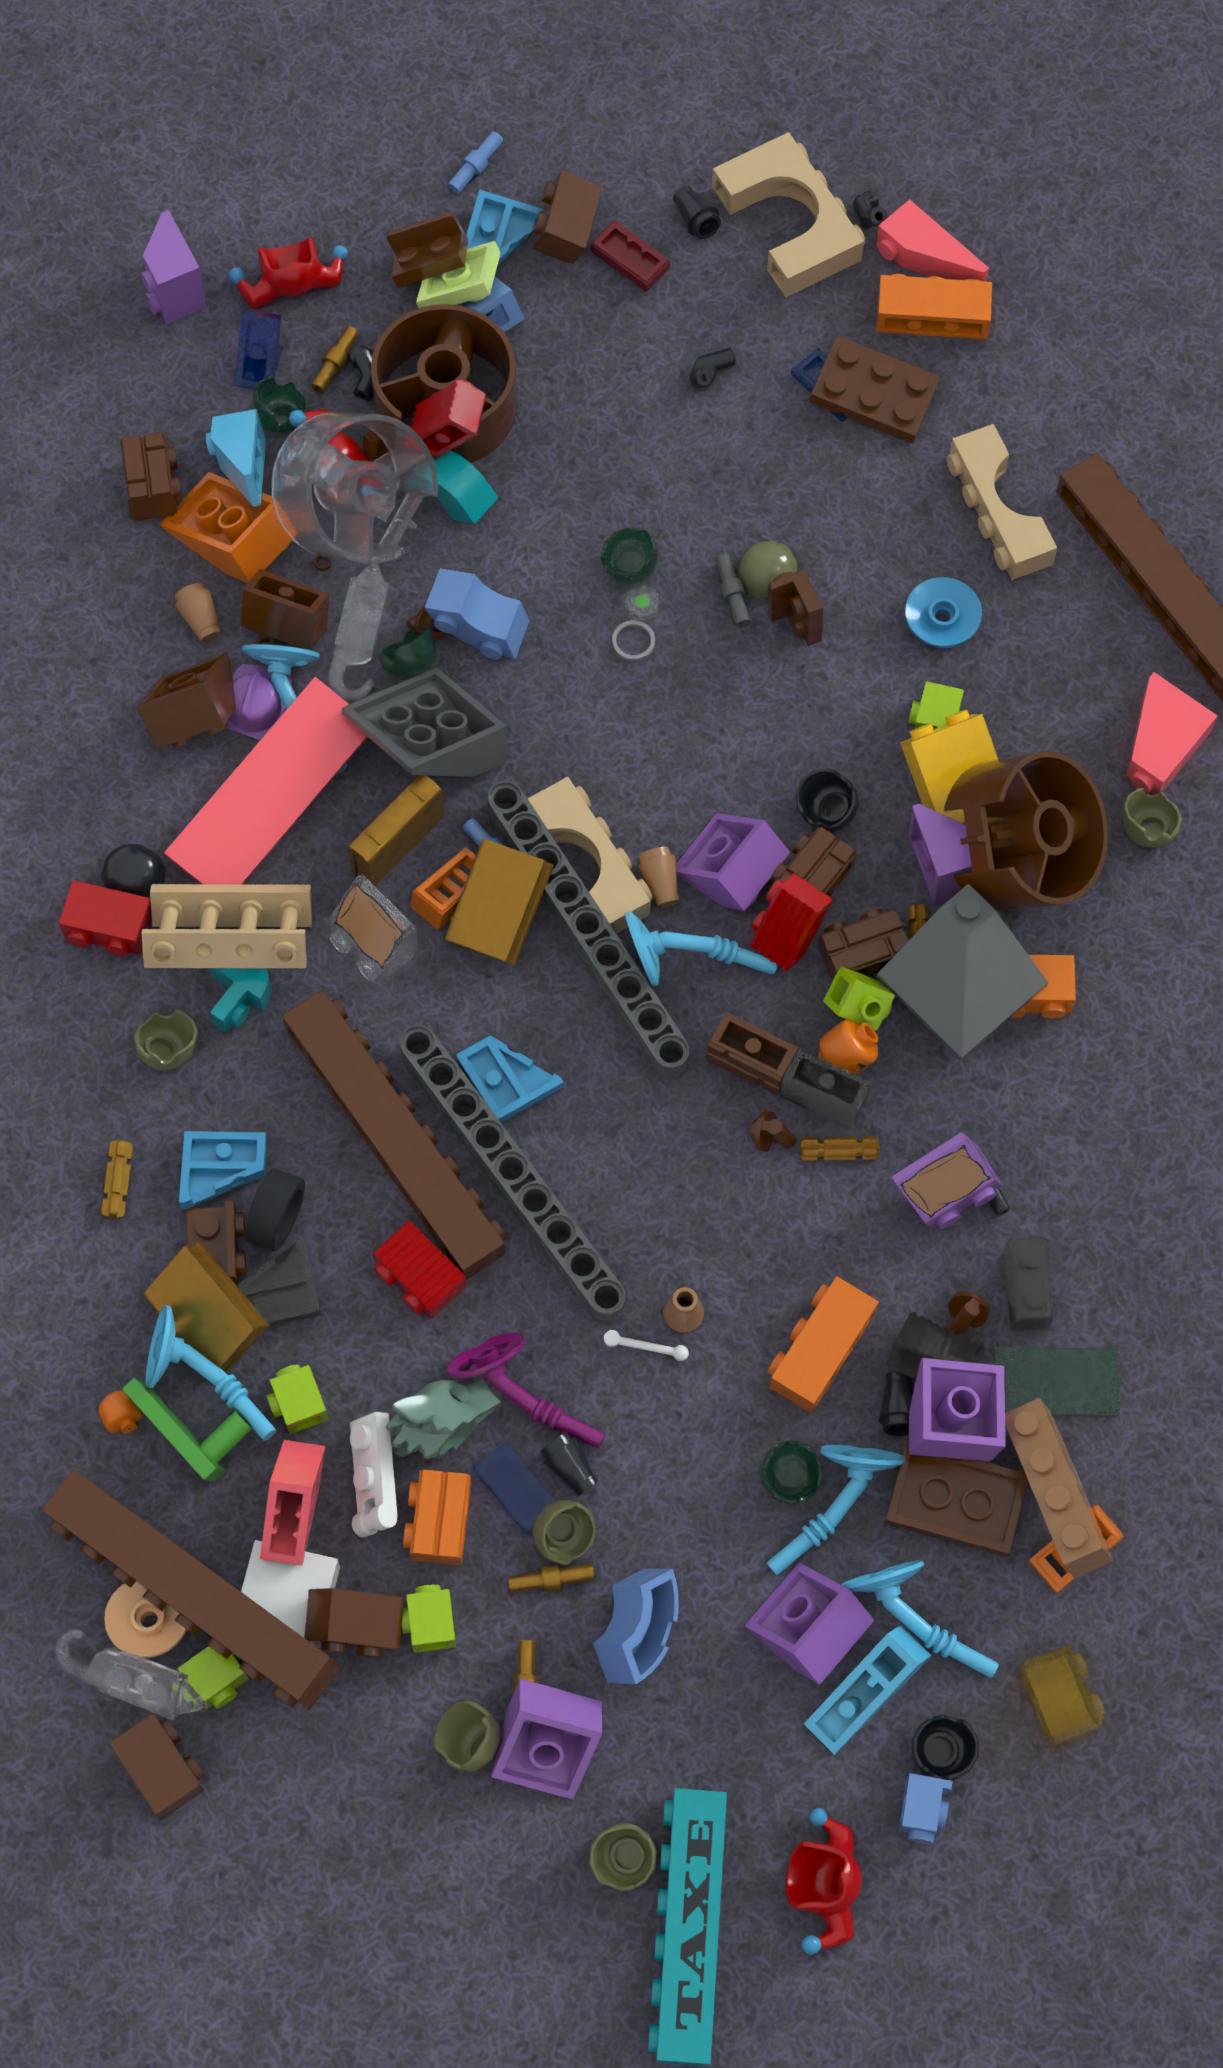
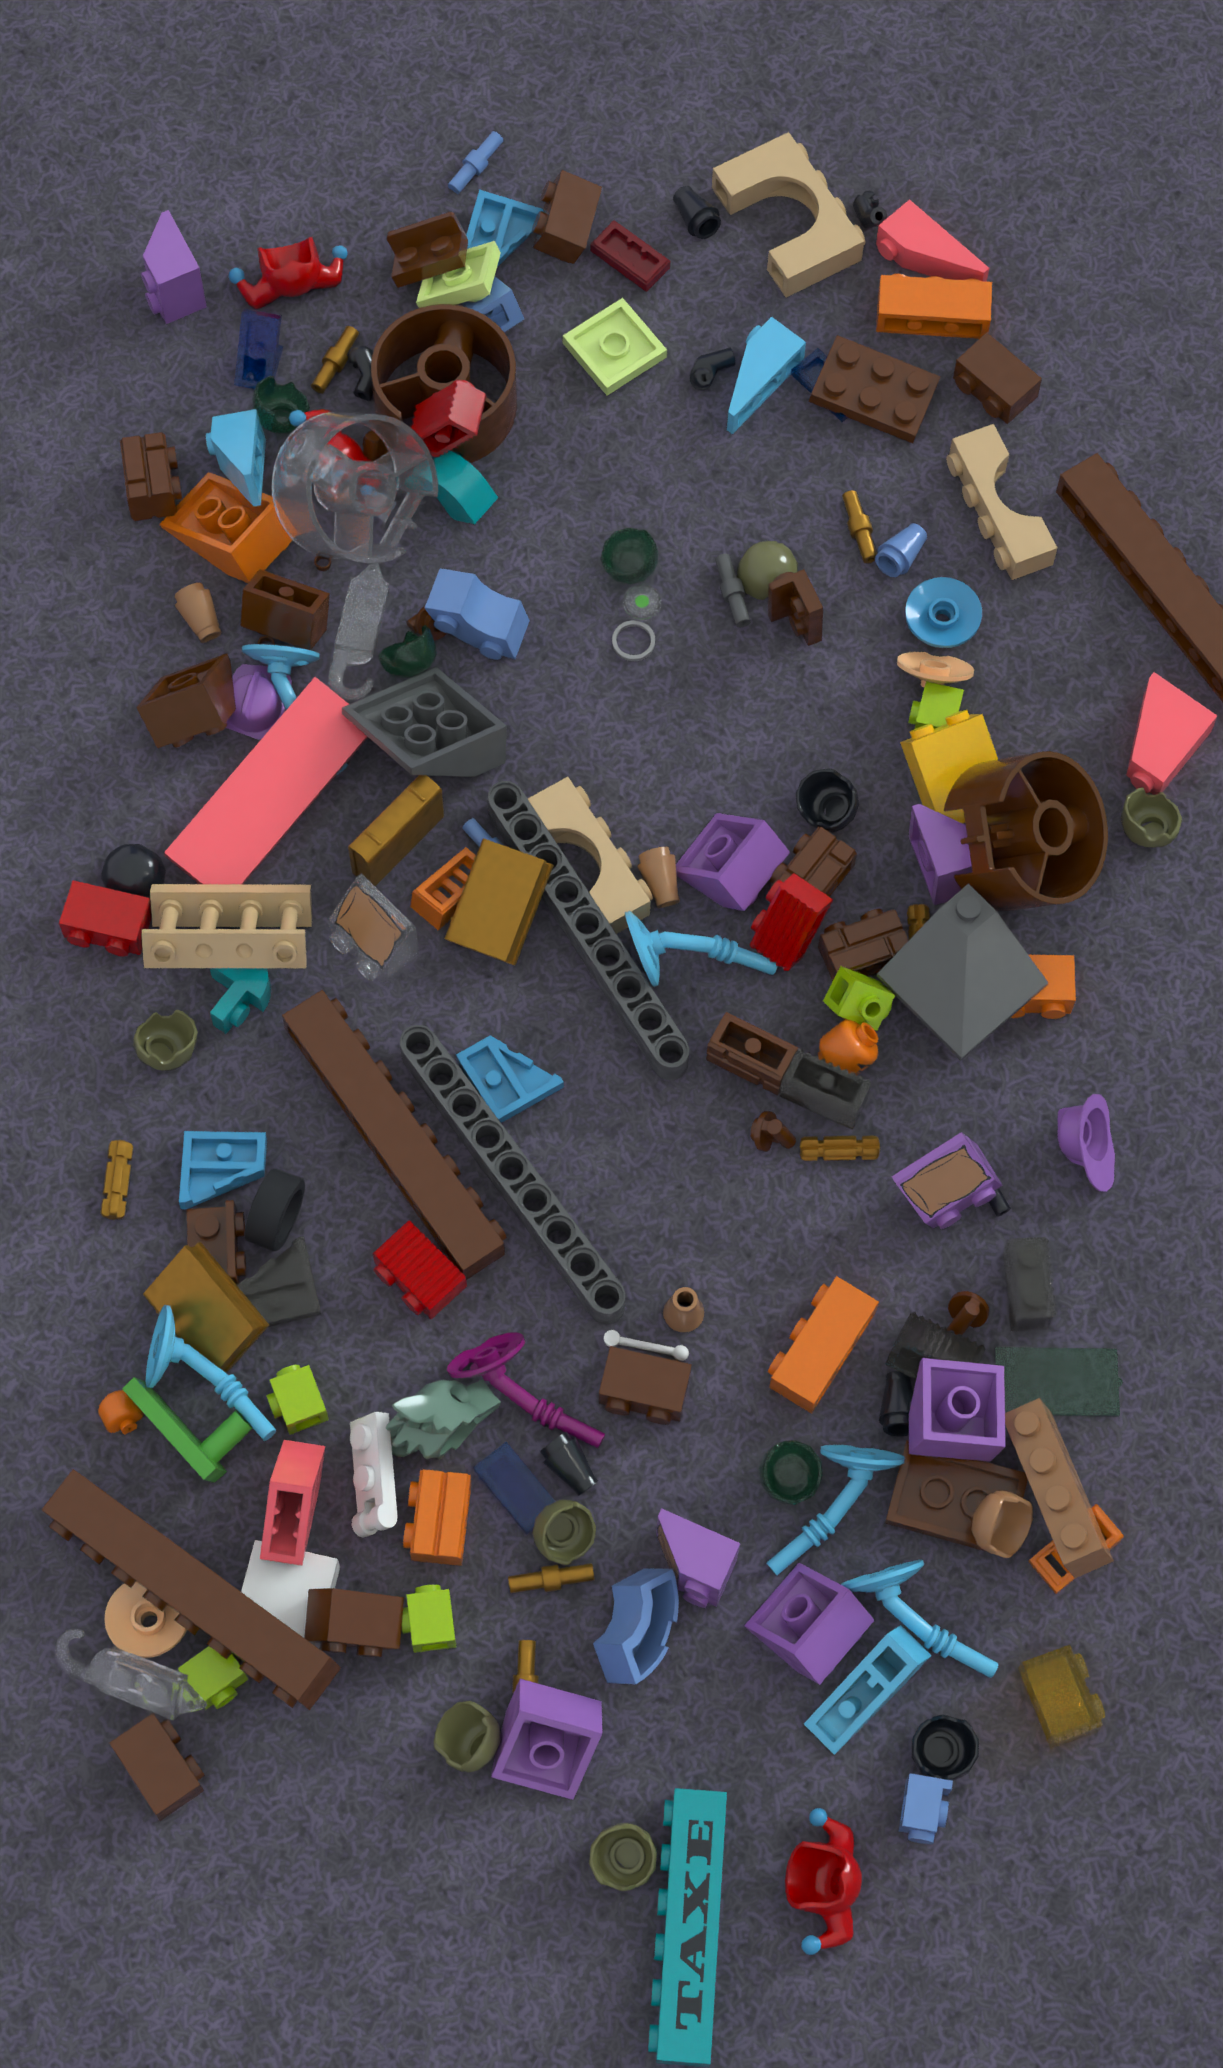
none -> yellowish green plate [563,298,667,396]
none -> reddish brown brick [599,1346,692,1425]
none -> medium lavender slope [656,1508,740,1608]
none -> medium azure slope [727,317,806,434]
none -> pearl gold bar [842,490,877,563]
none -> medium blue cone [875,523,927,577]
none -> light nougat dish [897,652,974,687]
none -> reddish brown brick [953,333,1042,424]
none -> medium nougat hair [971,1490,1033,1558]
none -> medium lavender piece [1058,1094,1115,1192]

